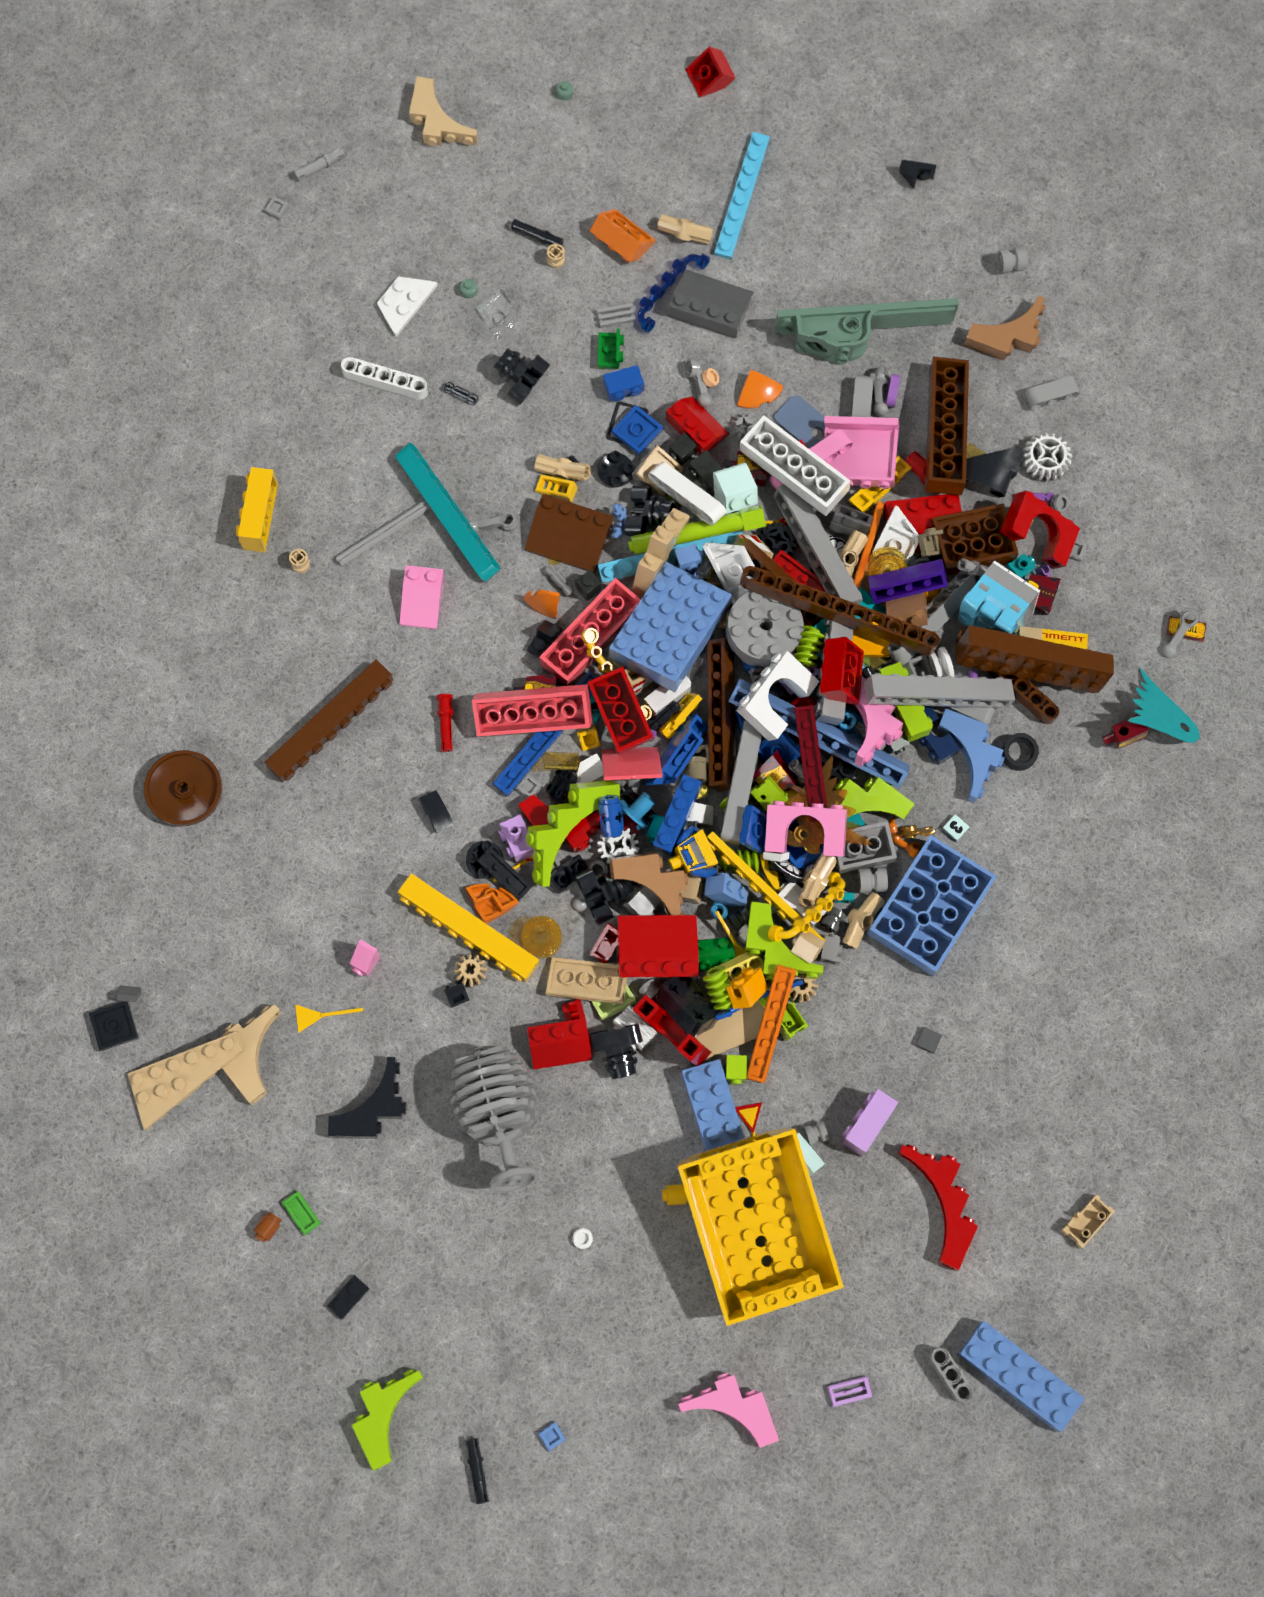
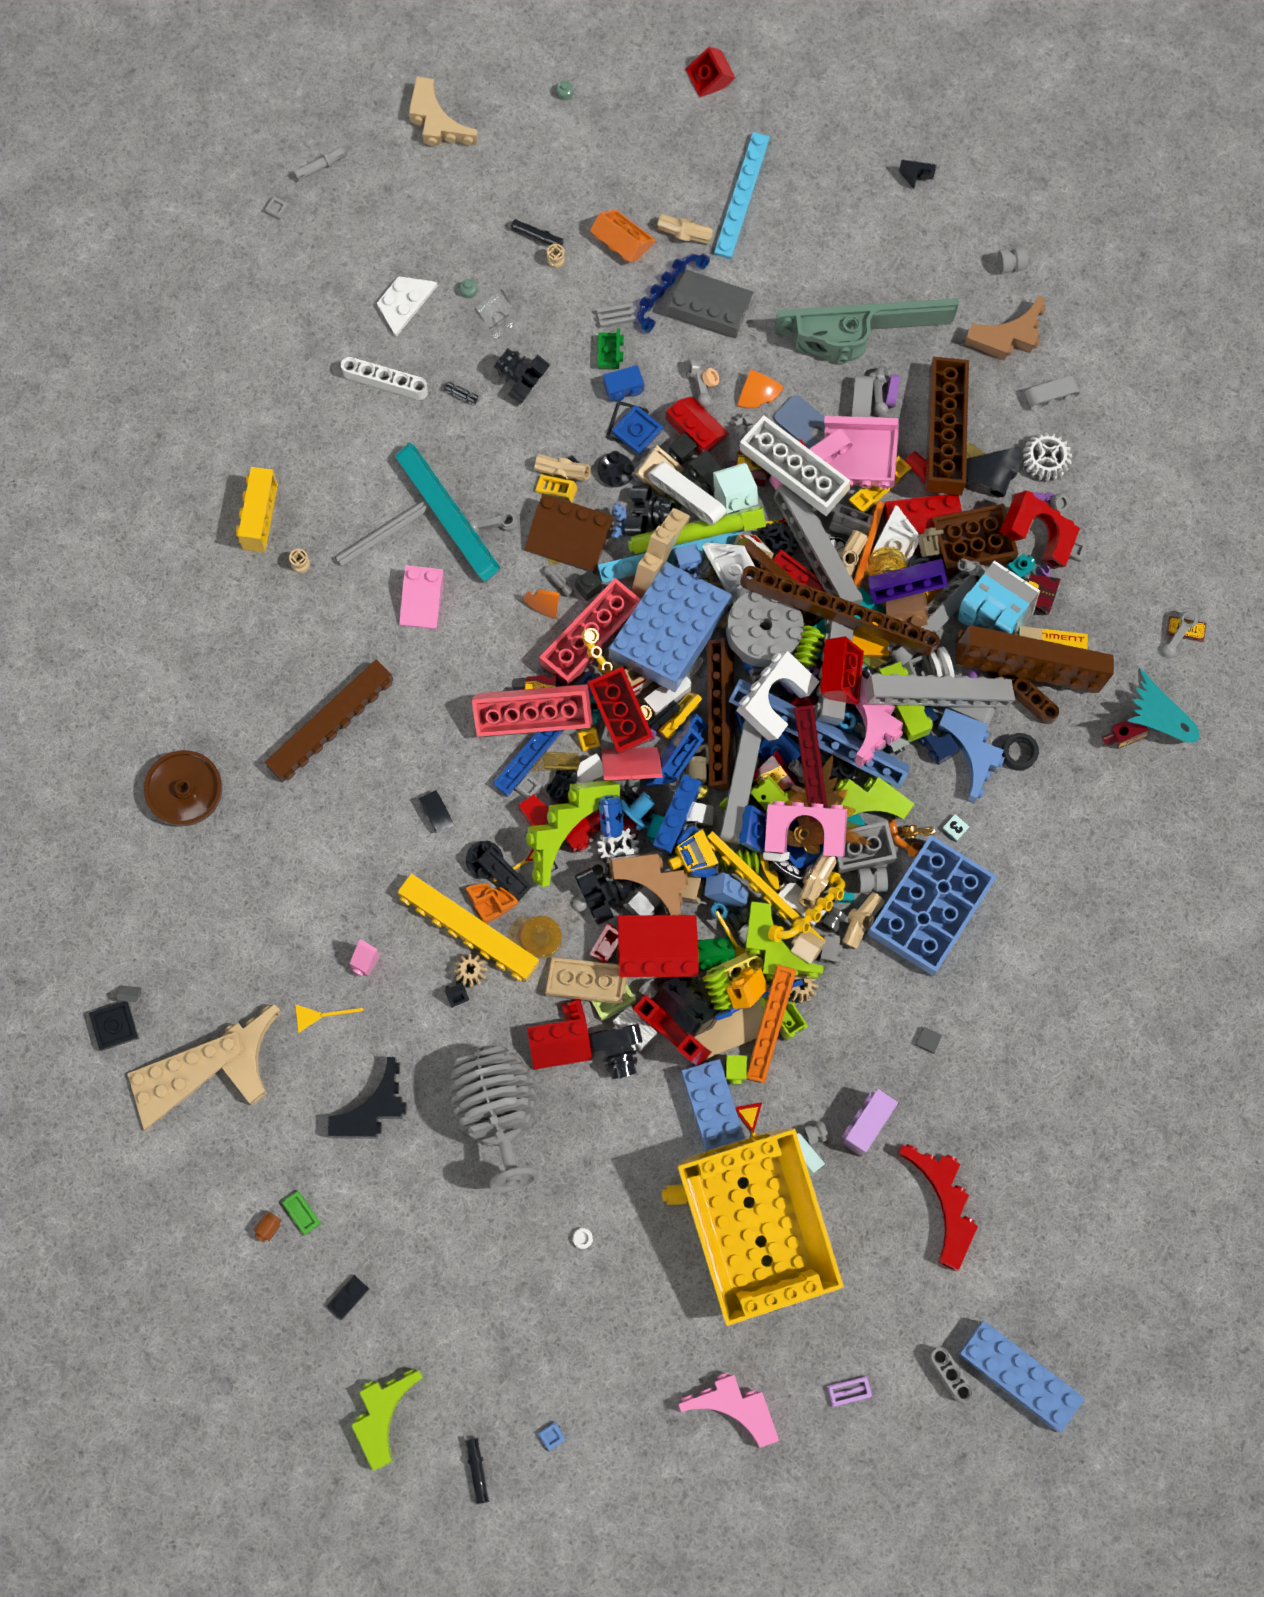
red pin [436,694,454,752] -> none
lavender brick [498,815,534,863] -> none
black slope [527,620,562,657] -> none
black slope [550,854,588,894] -> none
tan piece [1061,1194,1115,1249] -> none

